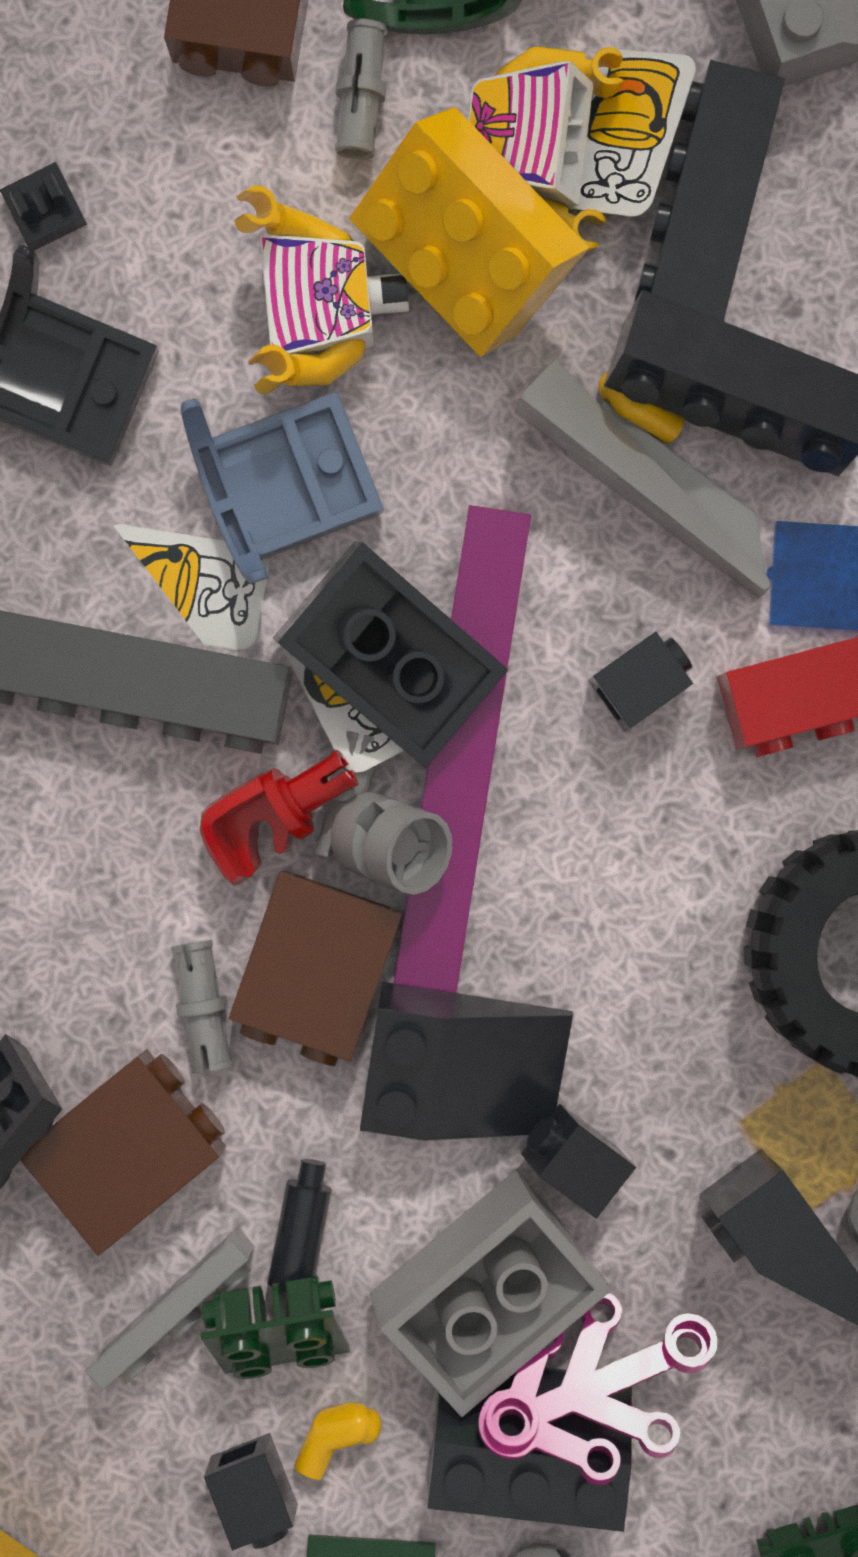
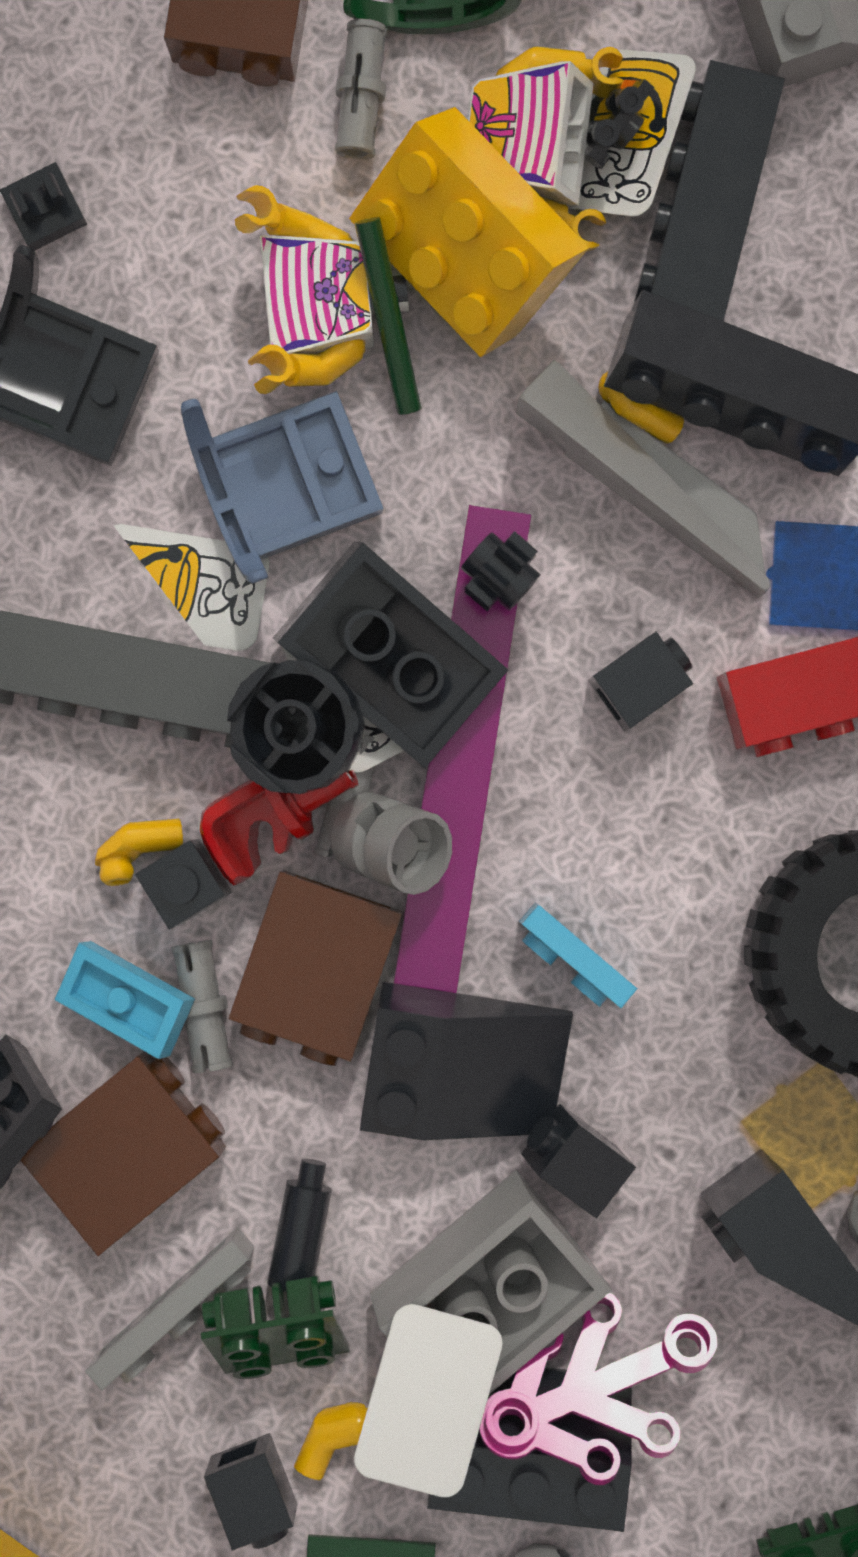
none -> medium azure plate [55,941,195,1059]
none -> yellow arm [95,818,183,886]
none -> black brick [135,839,233,930]
none -> black cylinder [227,660,365,794]
none -> dark green bar [354,217,422,415]
none -> white sticker [354,1304,503,1497]
none -> black gear [461,531,541,611]
none -> medium azure plate [519,902,638,1008]
none -> black piece [584,79,655,169]

